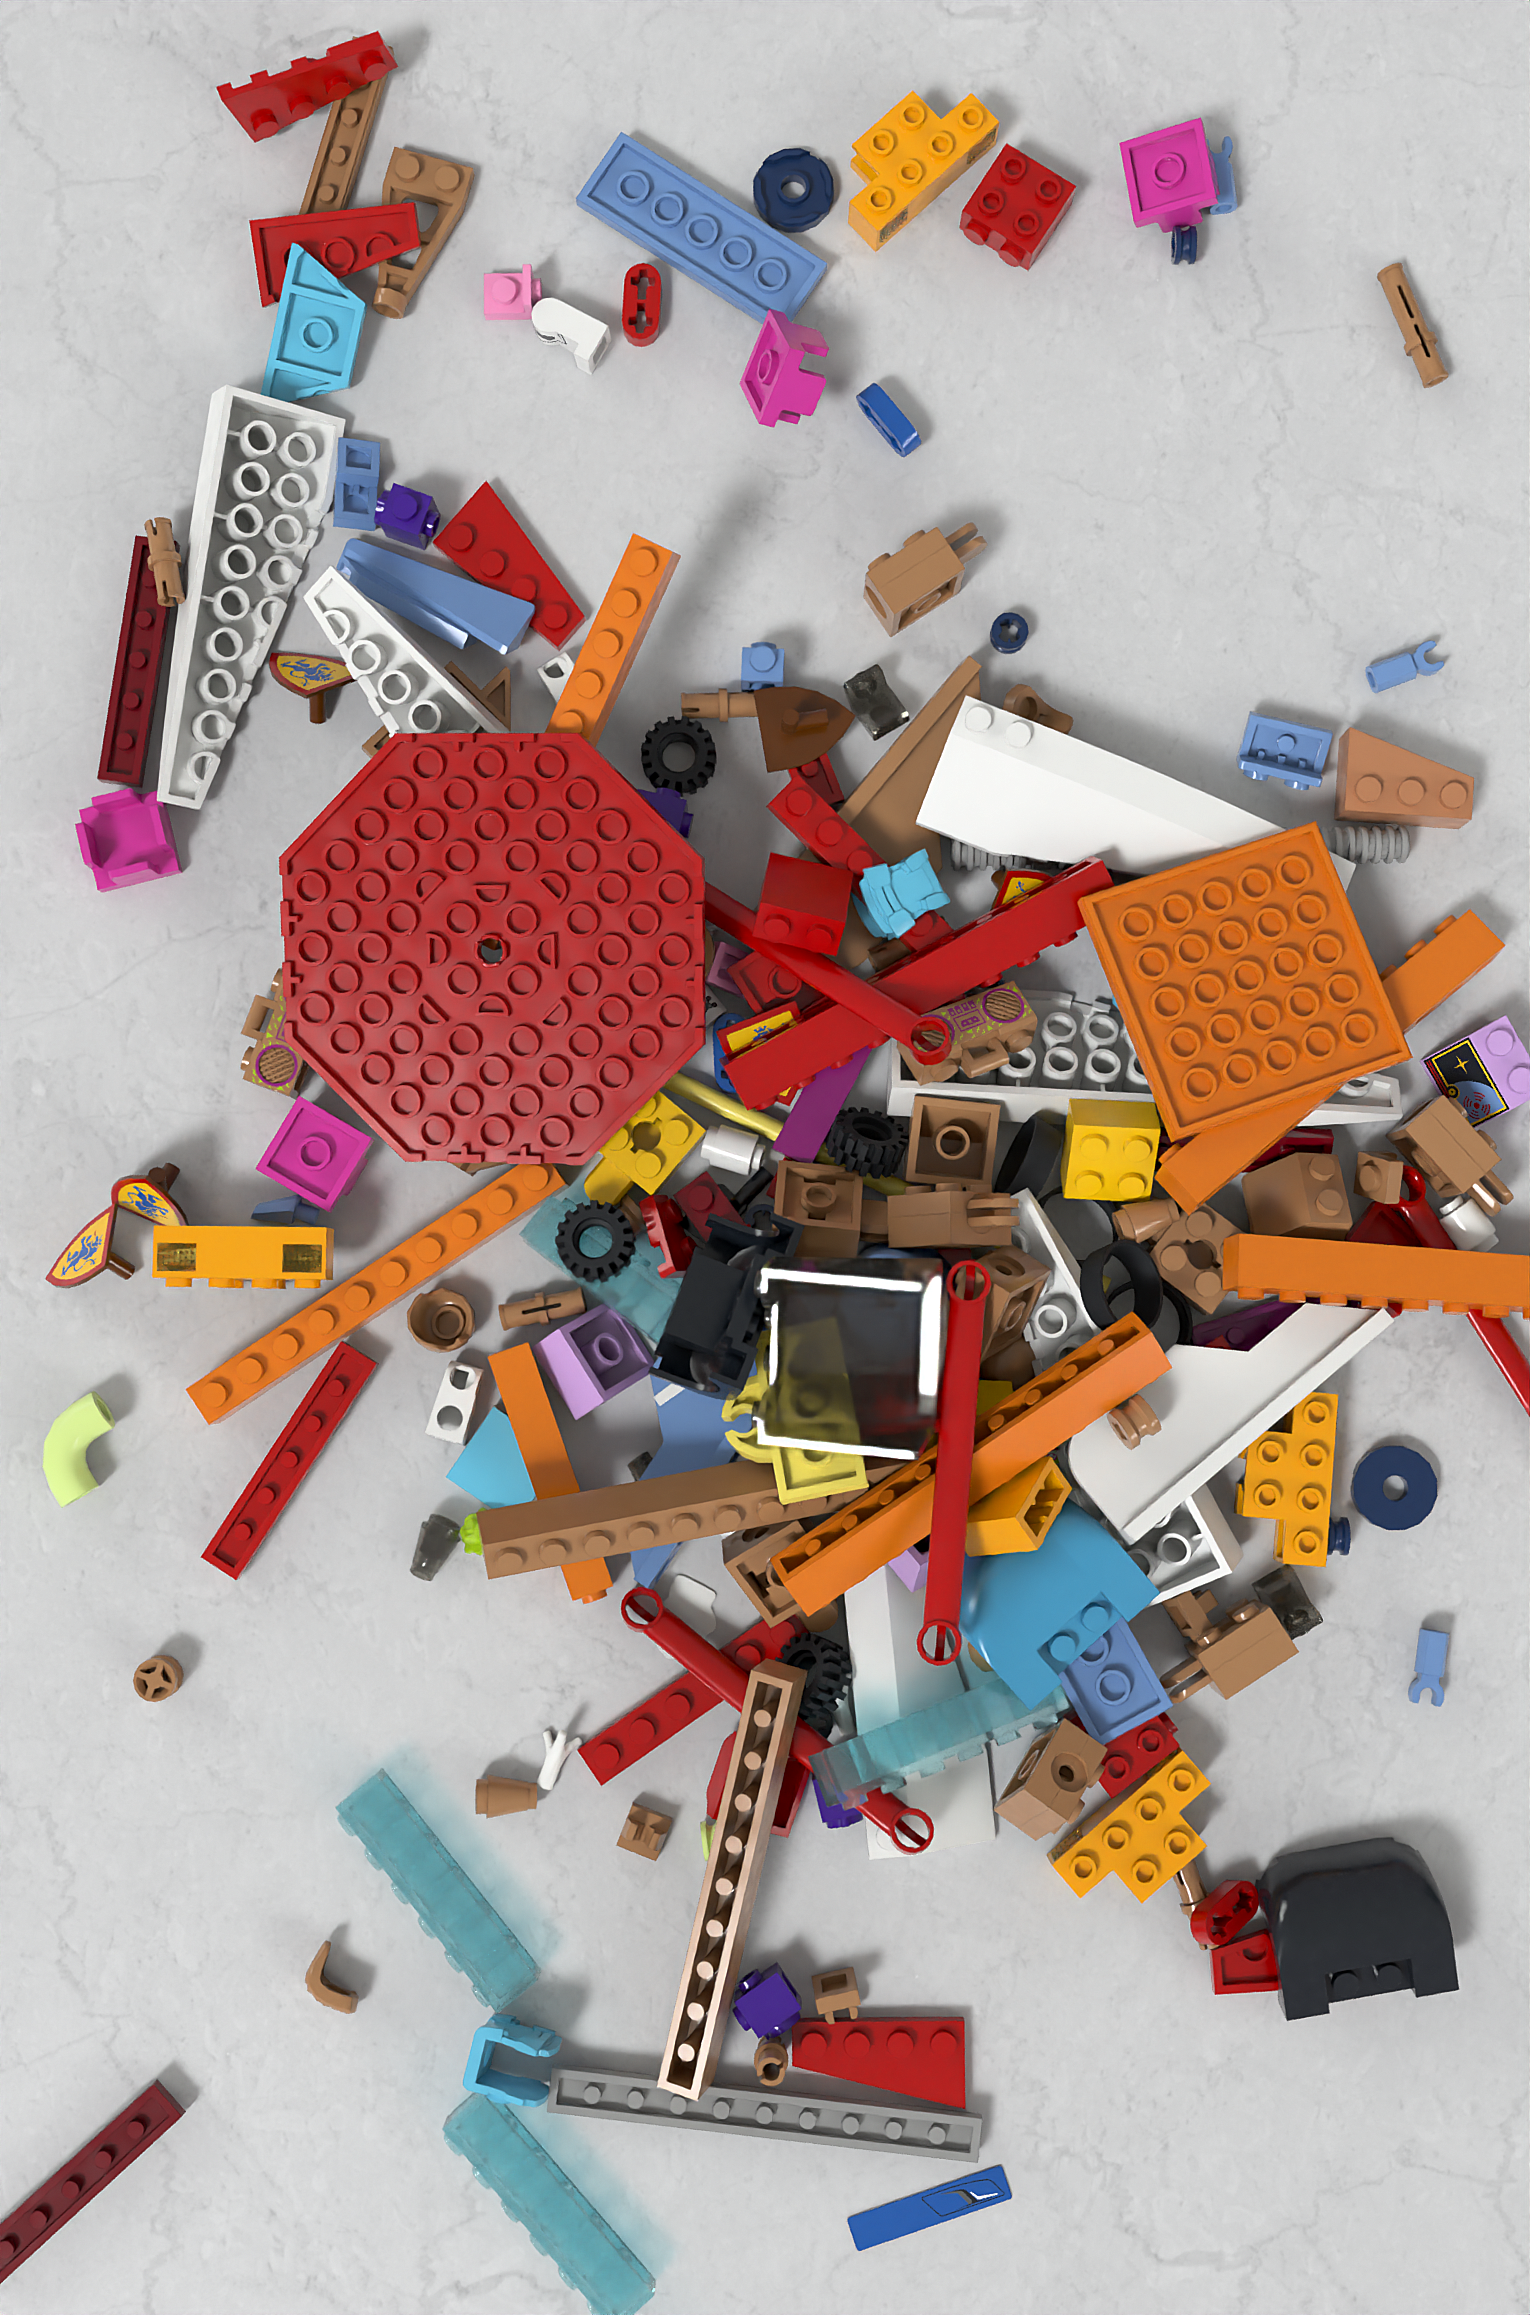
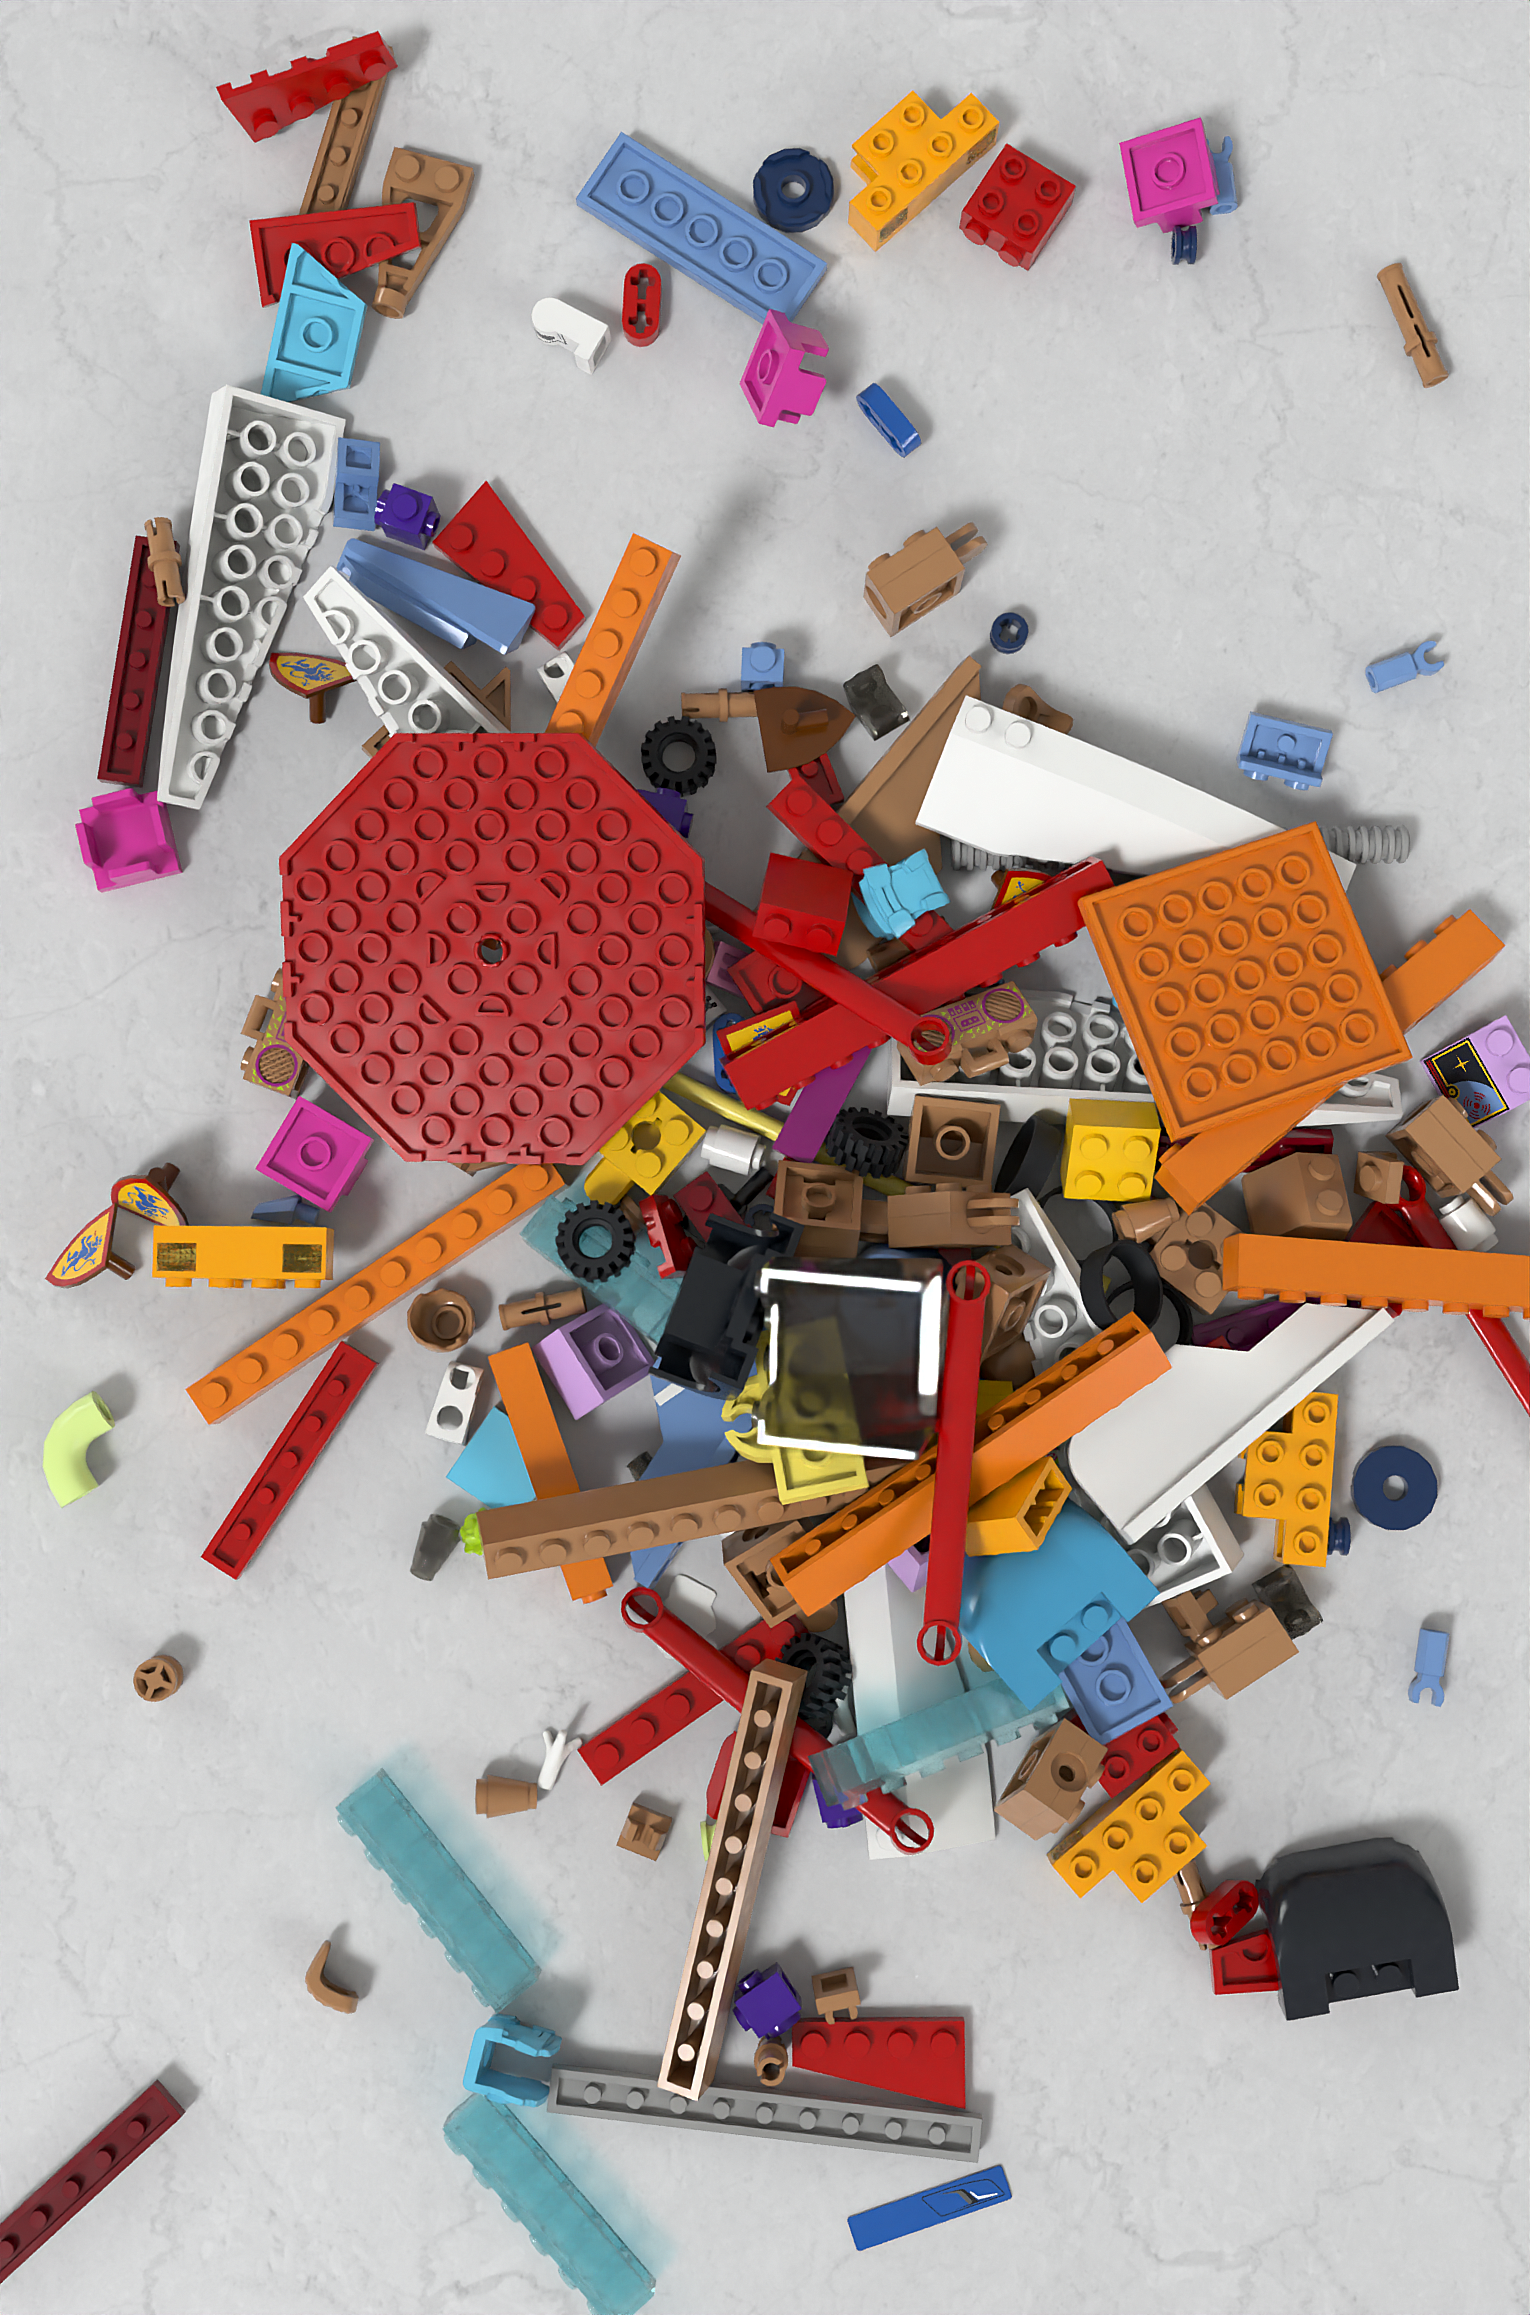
bright pink bracket [484,264,542,320] -> none
medium nougat wheel [1107,1394,1162,1450] -> none
nougat wedge [1334,727,1474,829] -> none

